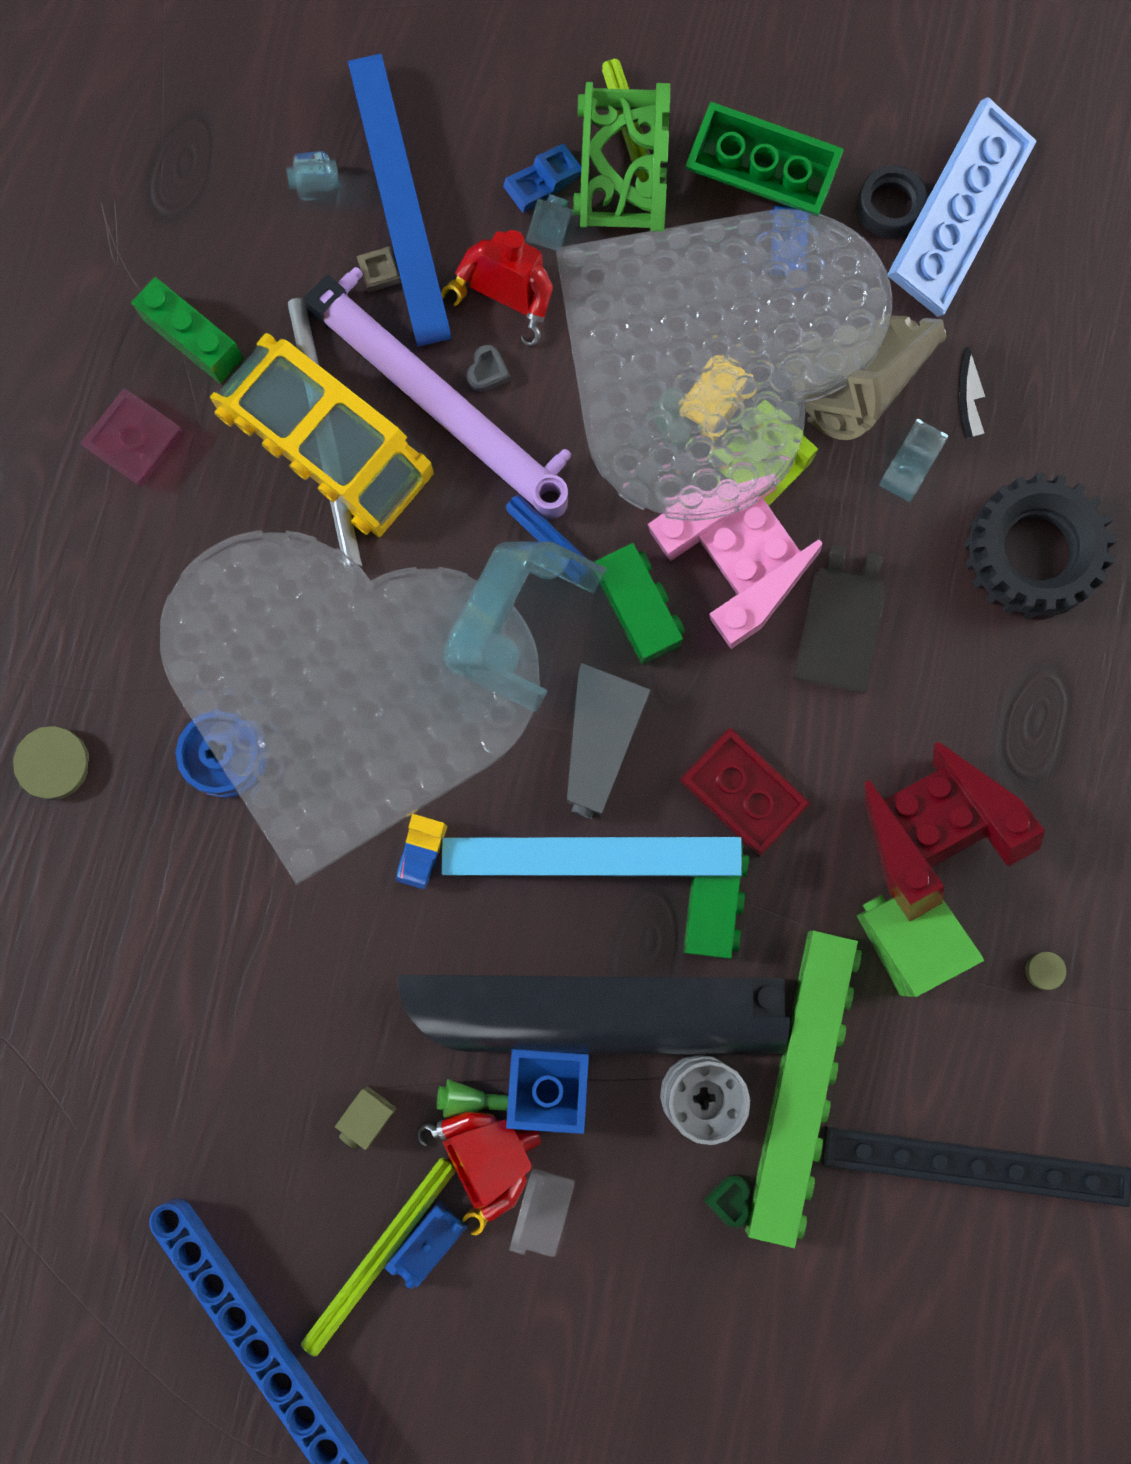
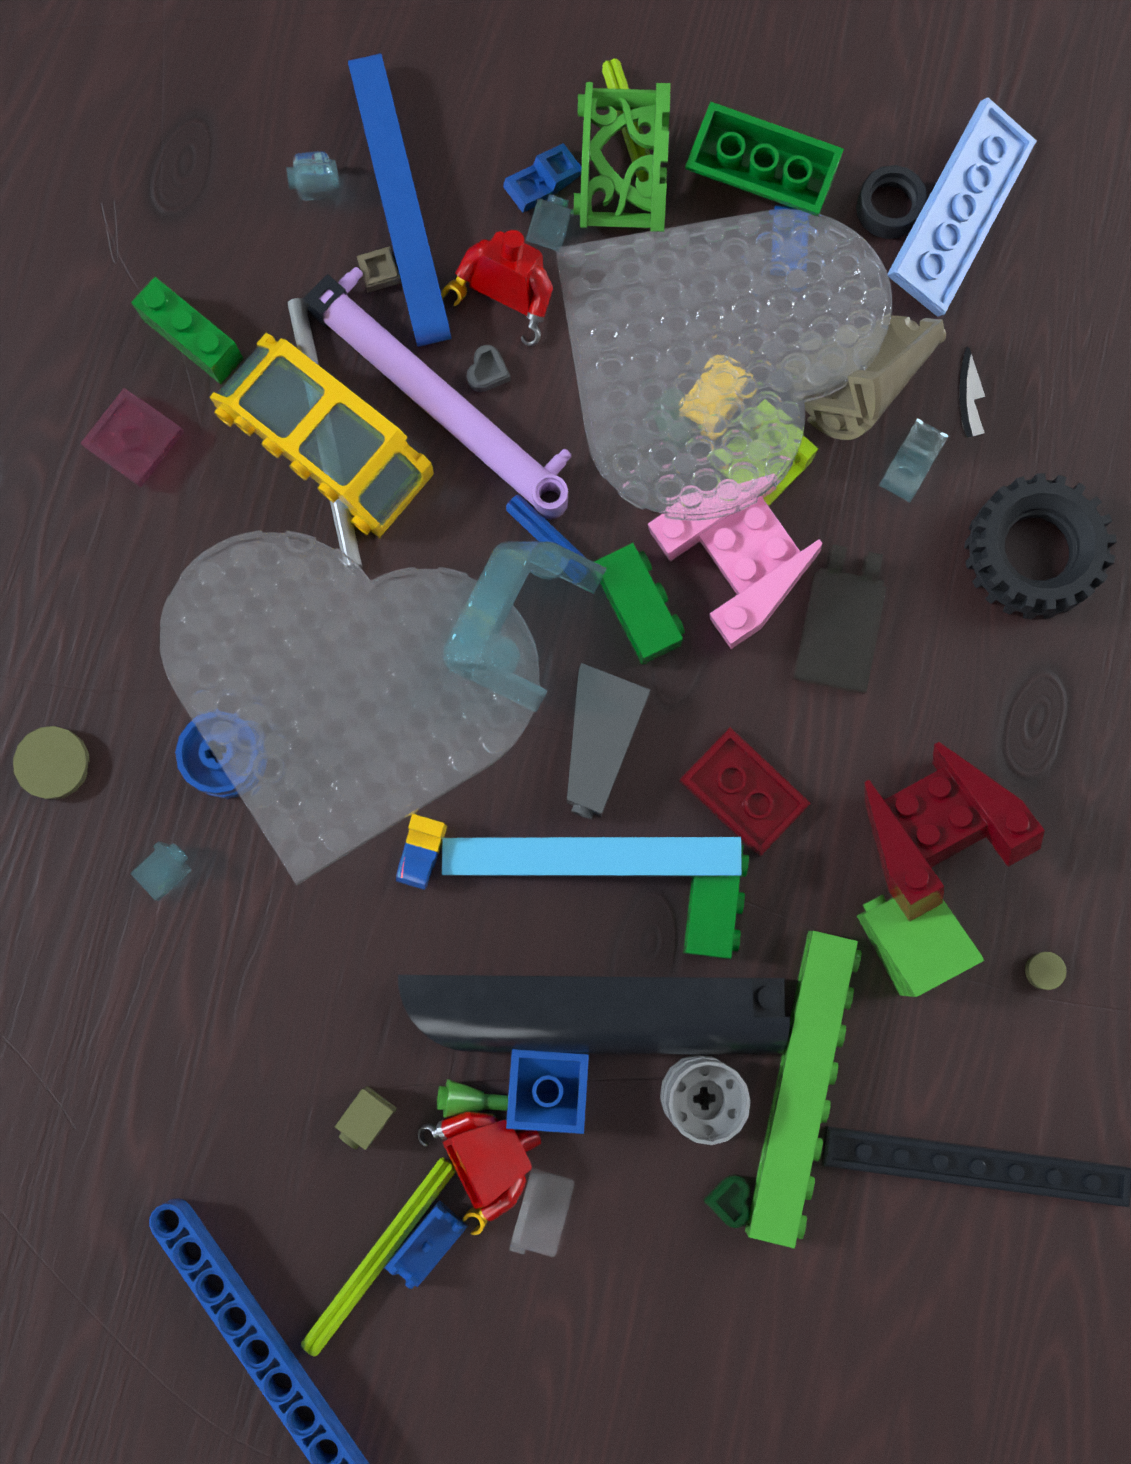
none -> clear light blue bracket [130,841,192,901]

